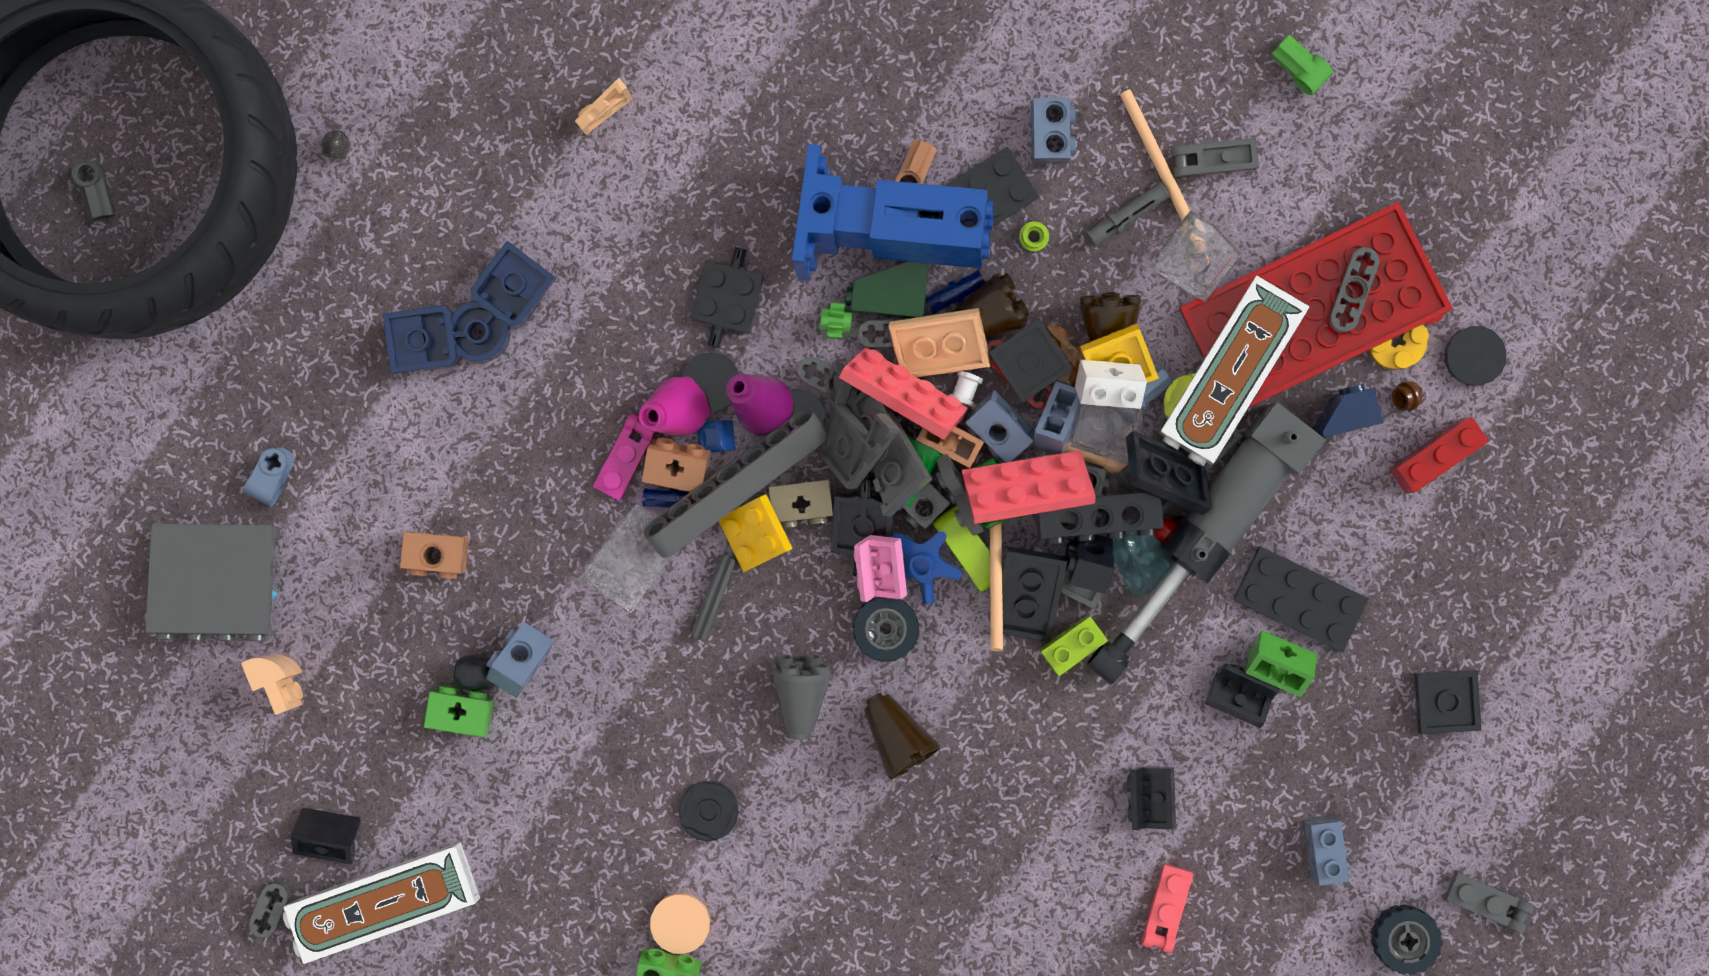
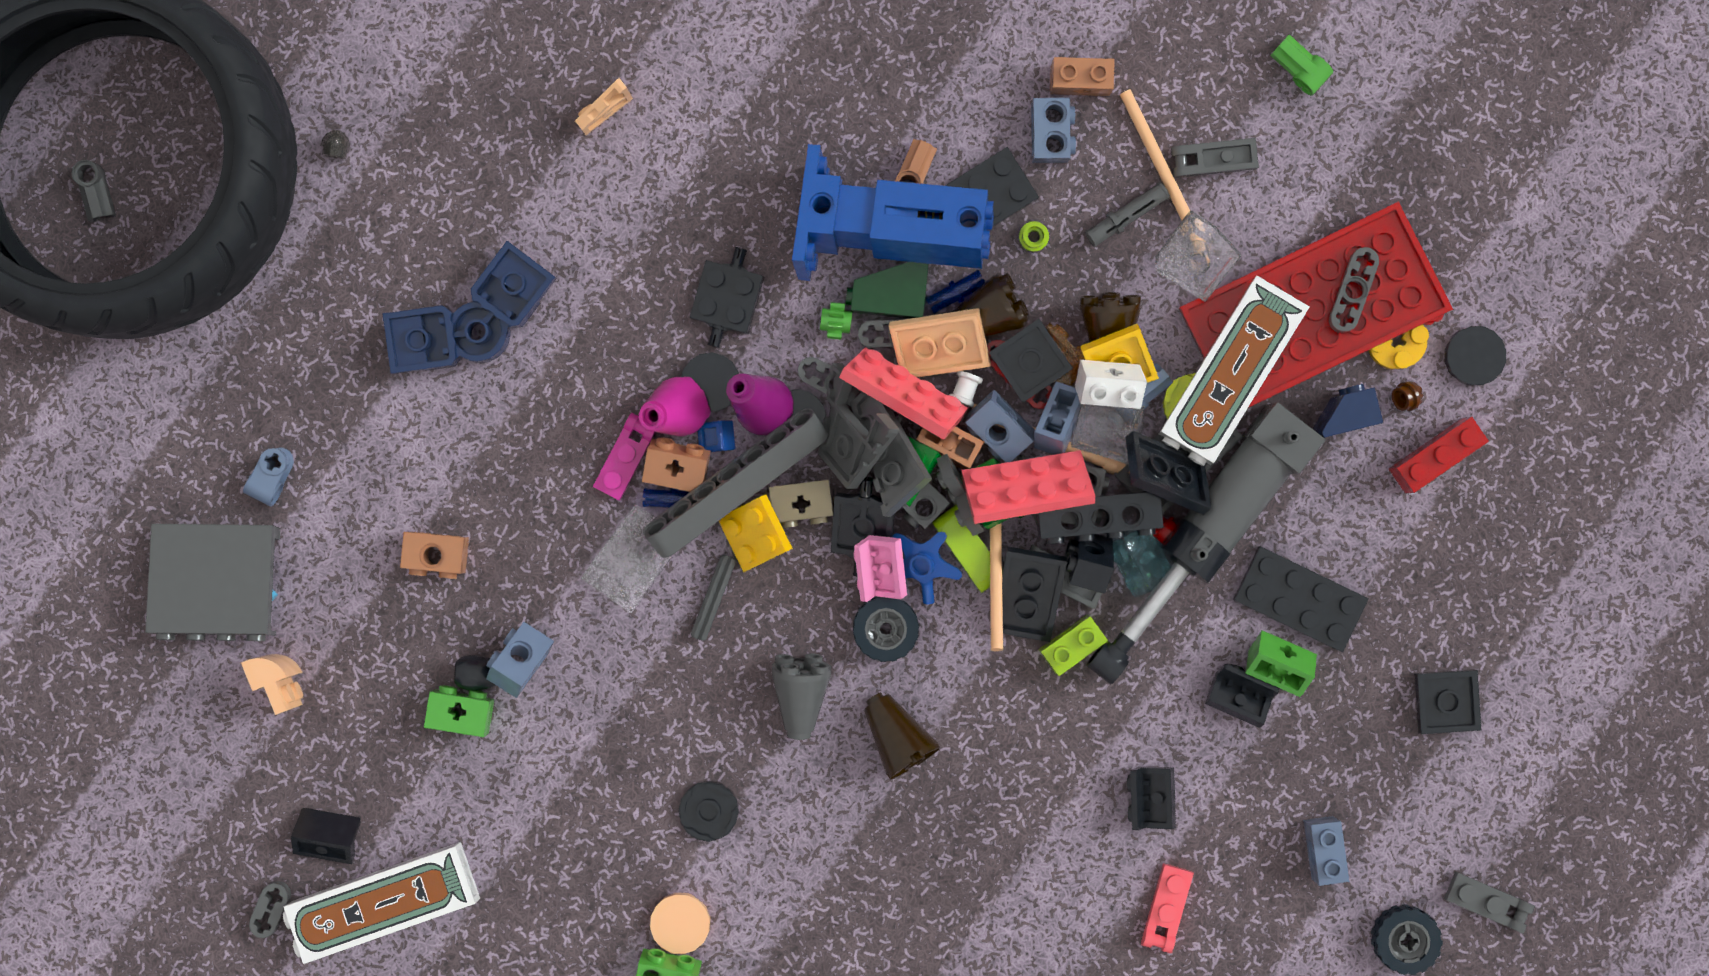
none -> nougat brick [1050,57,1114,96]

